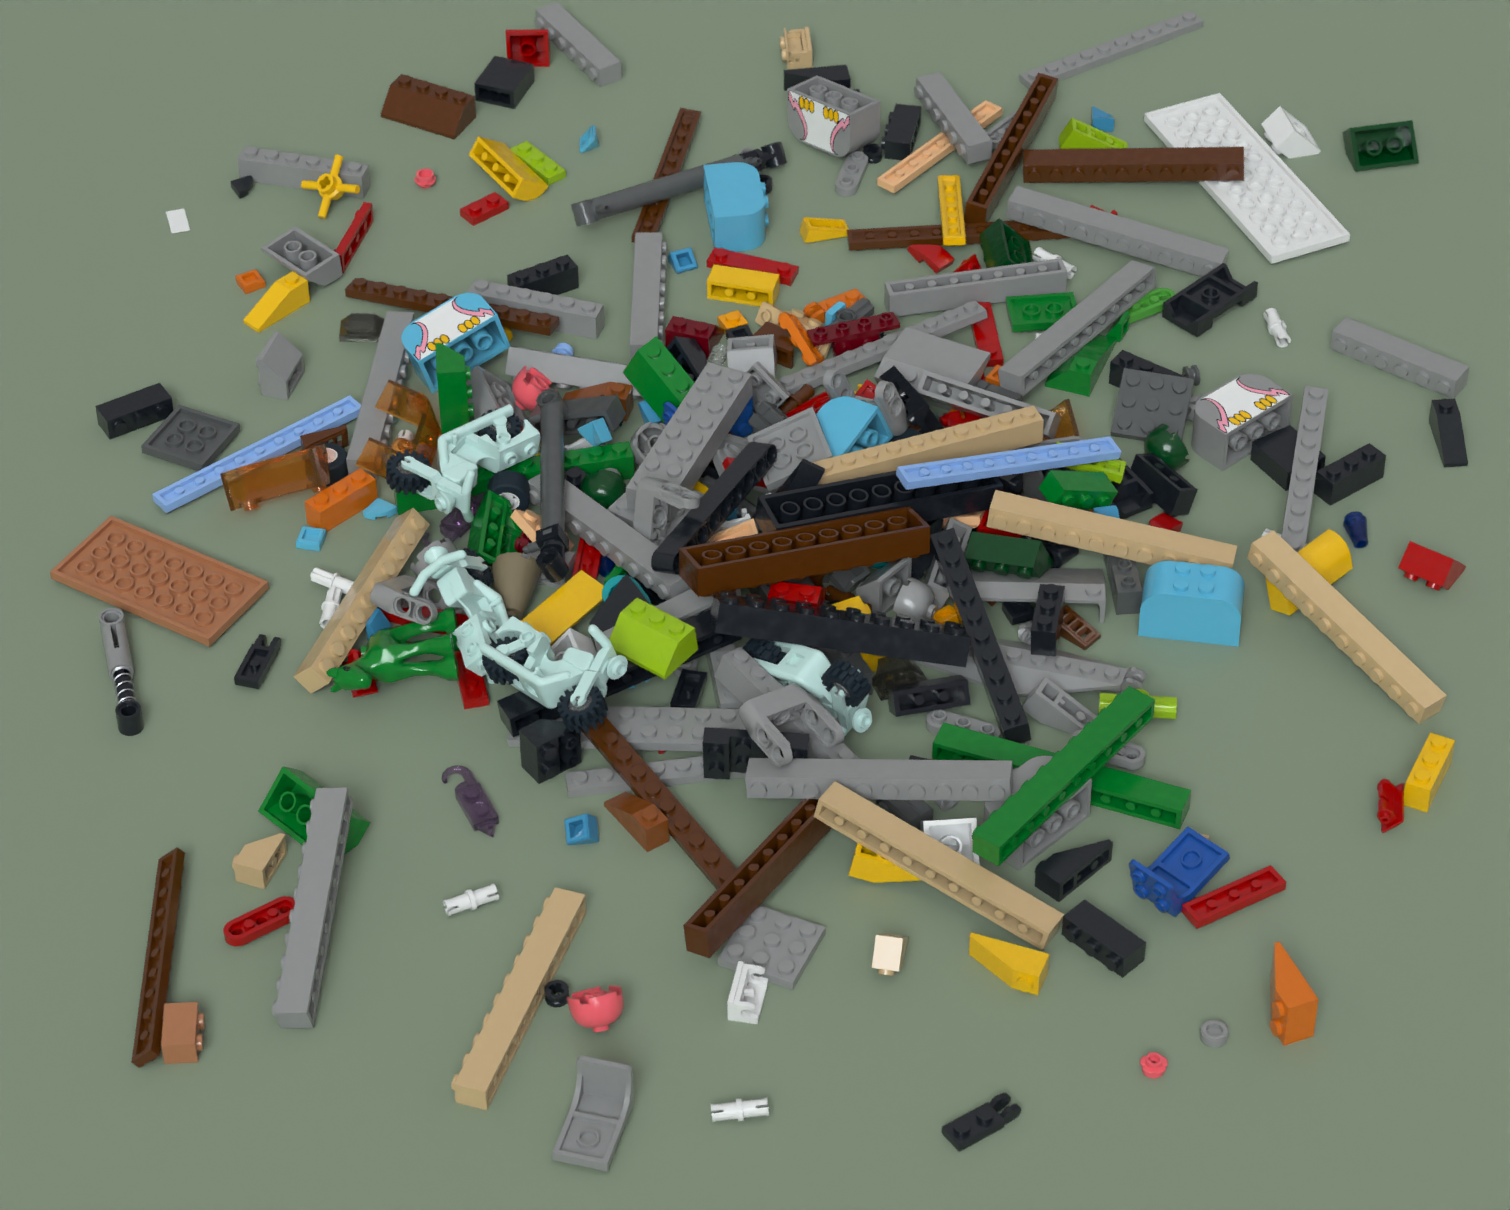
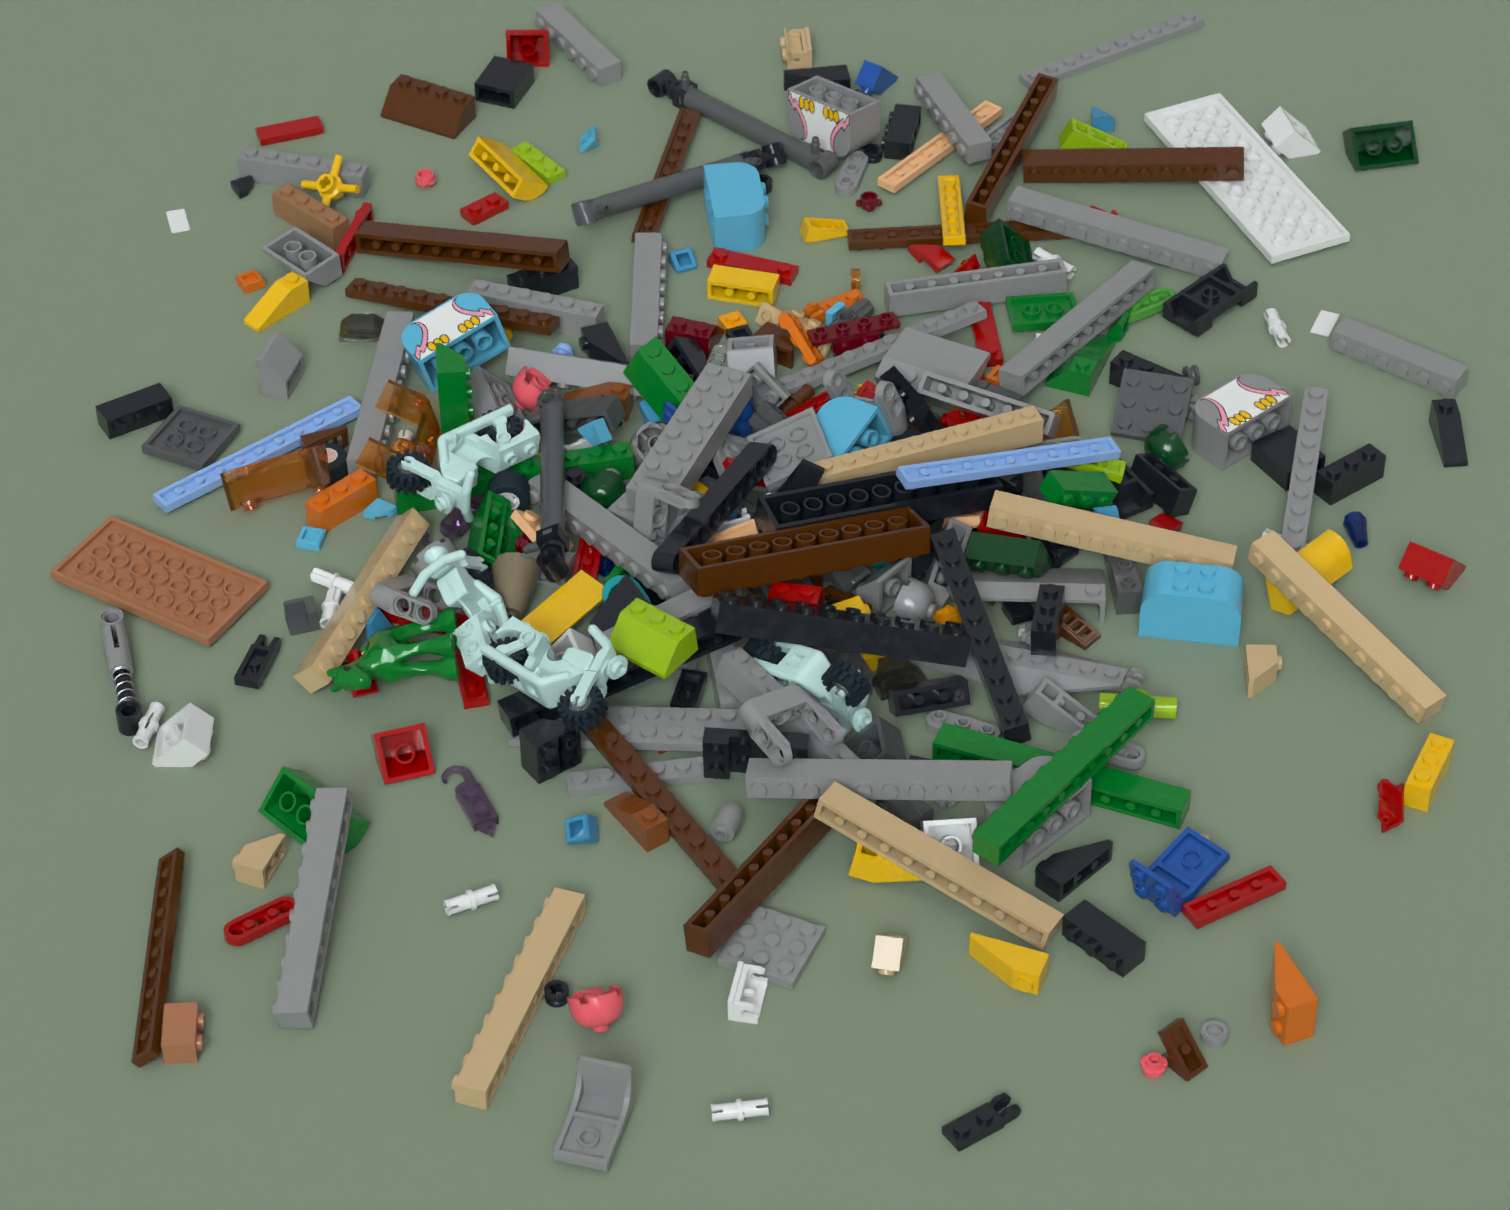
none -> white pin [132,702,165,749]
none -> white slope [152,702,214,767]
none -> red tile [255,115,324,146]
none -> medium nougat brick [272,183,349,249]
none -> dark grey panel [283,596,320,636]
none -> reddish brown brick [354,221,570,273]
none -> red slope [371,723,435,785]
none -> black slope [578,322,629,364]
none -> dark grey piece [647,69,839,180]
none -> light grey brick [709,803,743,842]
none -> dark grey slope [845,716,907,760]
none -> clear orange tile [851,268,861,291]
none -> blue slope [855,60,898,96]
none -> dark red plate [856,191,882,212]
none -> reddish brown slope [1157,1018,1208,1081]
none -> tan slope [1244,644,1282,698]
none -> white sticker [1310,310,1339,337]

